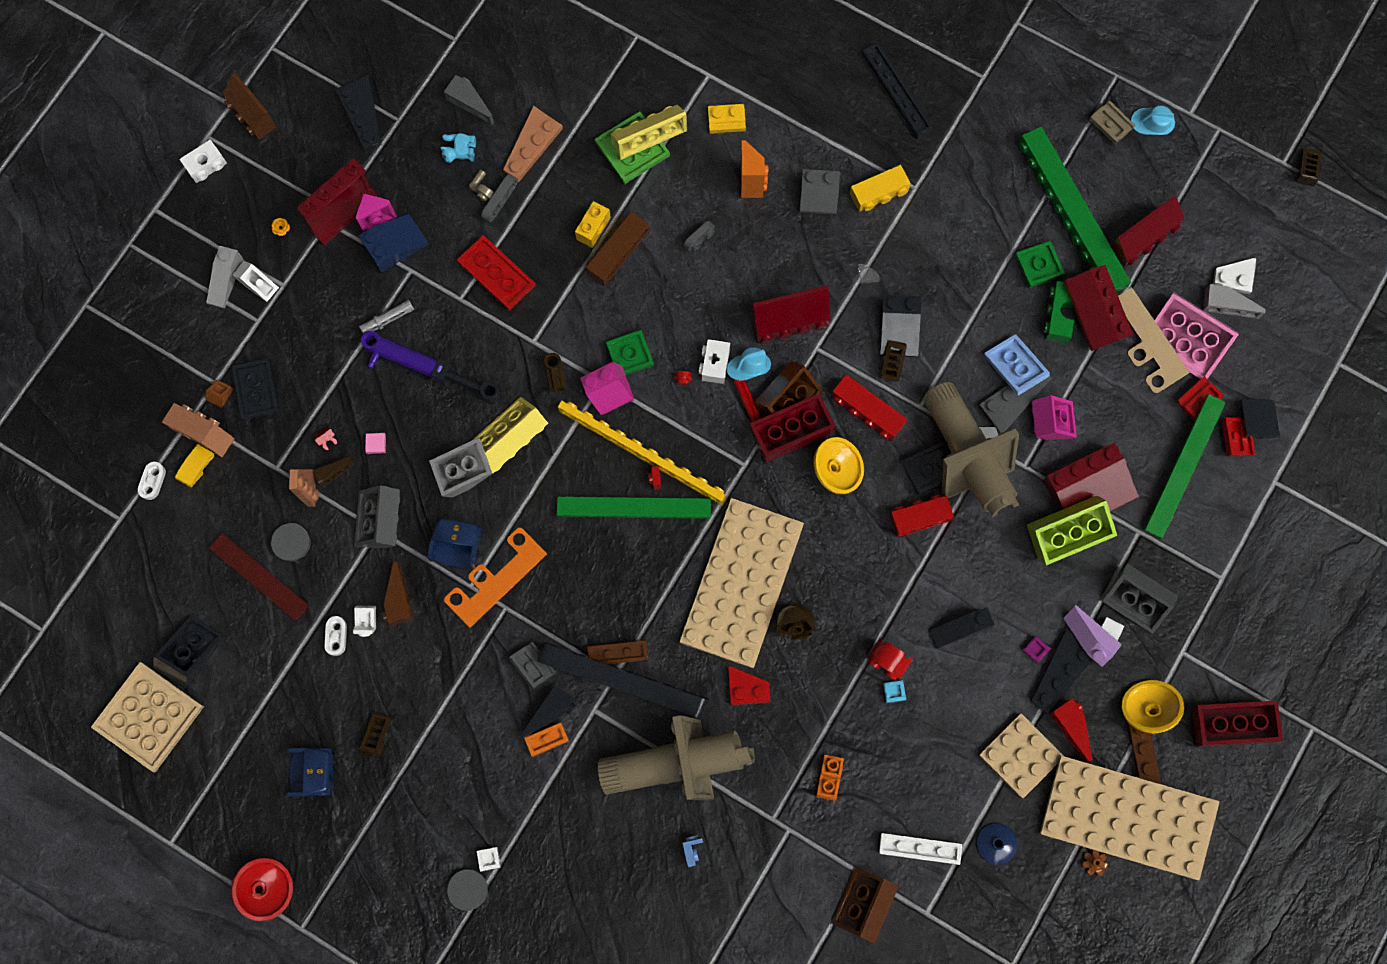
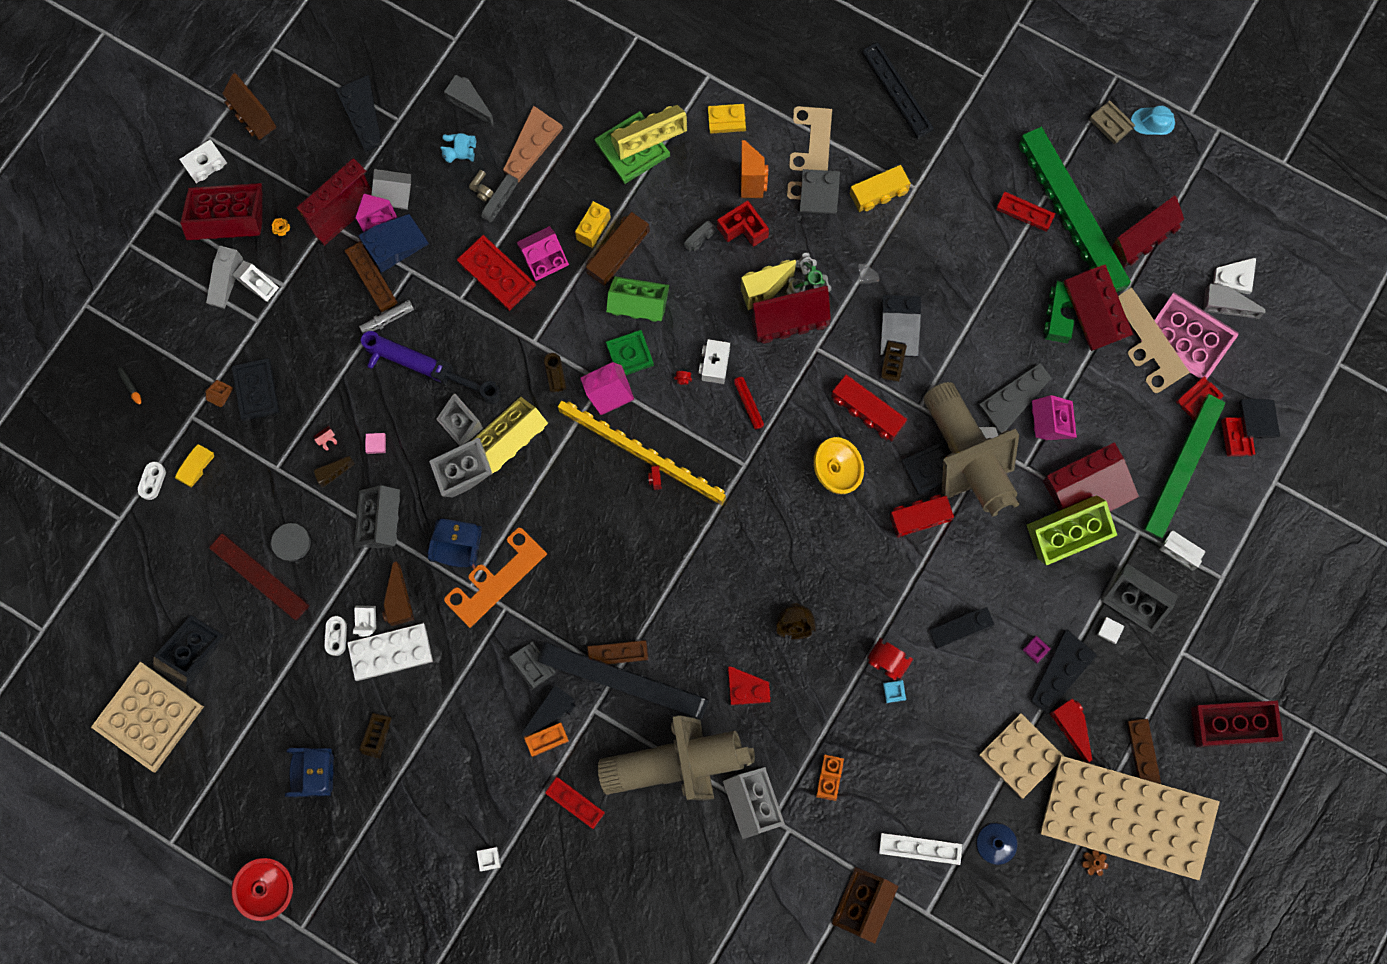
nougat wedge [162,403,235,457] -> none
nougat wing [289,469,319,507] -> none
dark grey tile [447,870,488,911] -> none
green tile [557,497,711,519] -> none
tan plate [680,498,804,669] -> none
medium blue bracket [682,836,703,867] -> none
medium azure piece [727,347,771,381] -> none
dark red slope [750,393,836,464] -> none
reddish brown slope [754,361,823,416] -> none
light blue plate [984,334,1050,396] -> none
green plate [1015,241,1065,288] -> none
lavender slope [1063,605,1122,667] -> none
yellow dish [1122,680,1184,733] -> none
dark brown slope [1296,148,1322,186] -> none
none -> pearl dark grey piece [118,367,142,404]
none -> dark red slope [181,183,262,240]
none -> reddish brown plate [345,241,398,312]
none -> white plate [347,623,433,681]
none -> light grey slope [371,169,411,210]
none -> light grey slope [437,394,483,446]
none -> dark pink slope [517,226,569,281]
none -> red plate [545,777,605,829]
none -> bright green slope [606,276,669,321]
none -> red brick [717,200,769,247]
none -> light grey slope [723,767,785,839]
none -> light yellow slope [741,260,796,310]
none -> plant [786,252,831,295]
none -> tan piece [787,106,832,200]
none -> red plate [996,191,1055,232]
none -> white panel [1159,531,1205,571]

